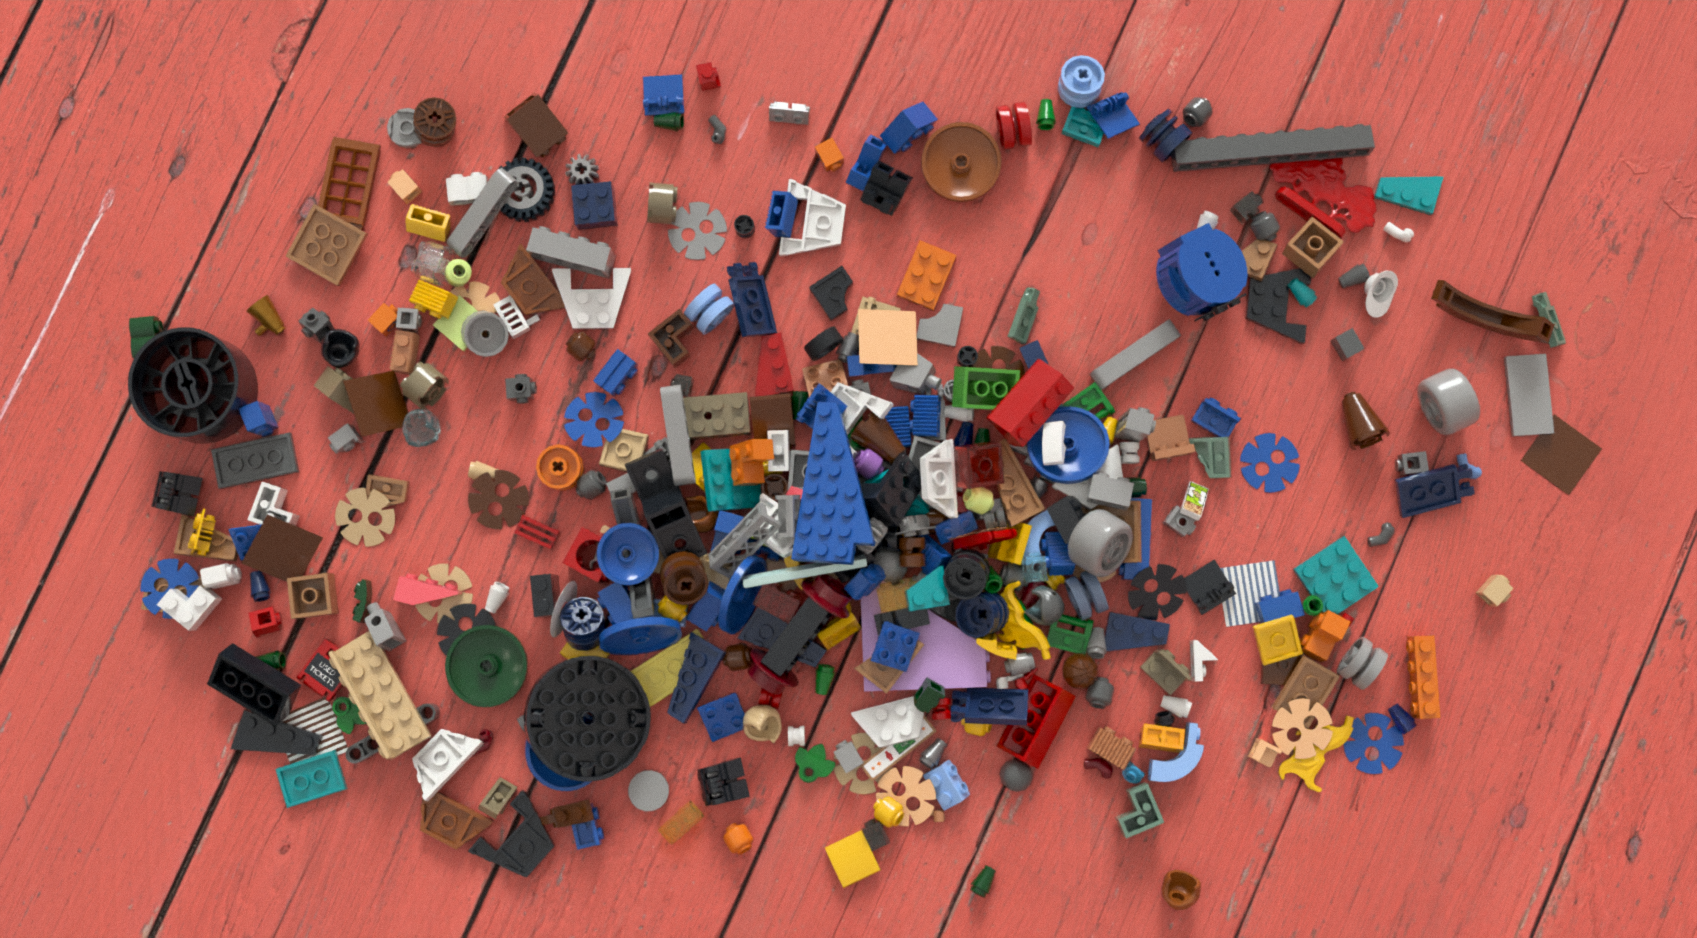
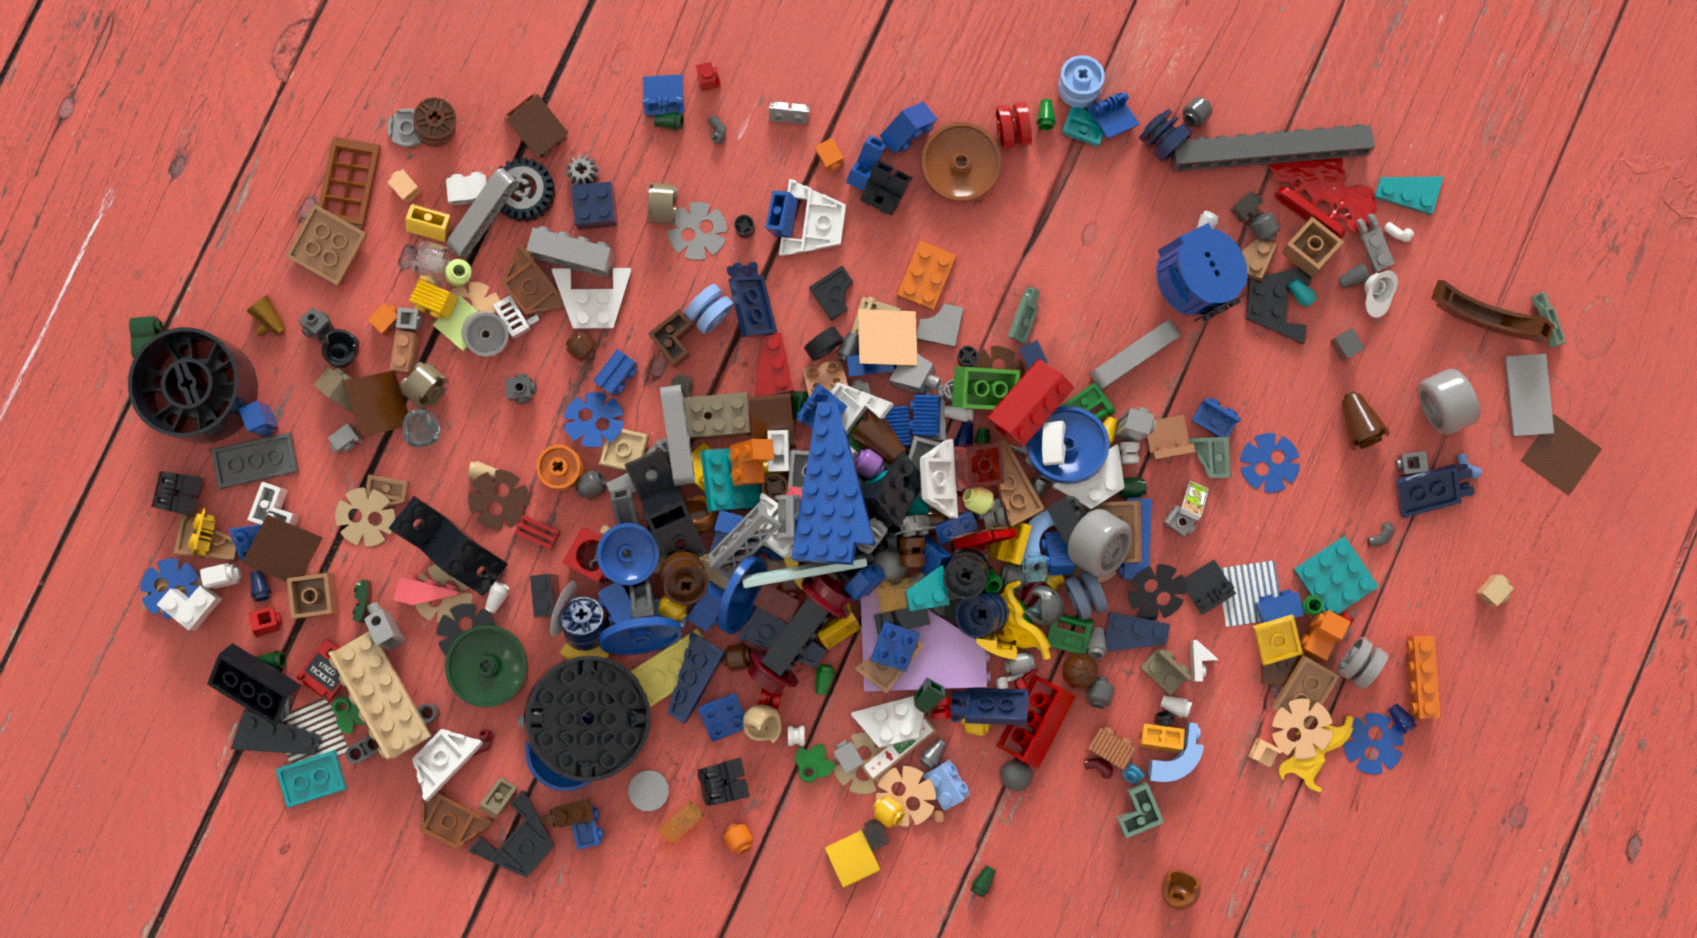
light grey brick [1087,473,1134,511] -> none
none -> black bracket [389,496,508,596]
none -> light grey hinge [1356,213,1395,272]

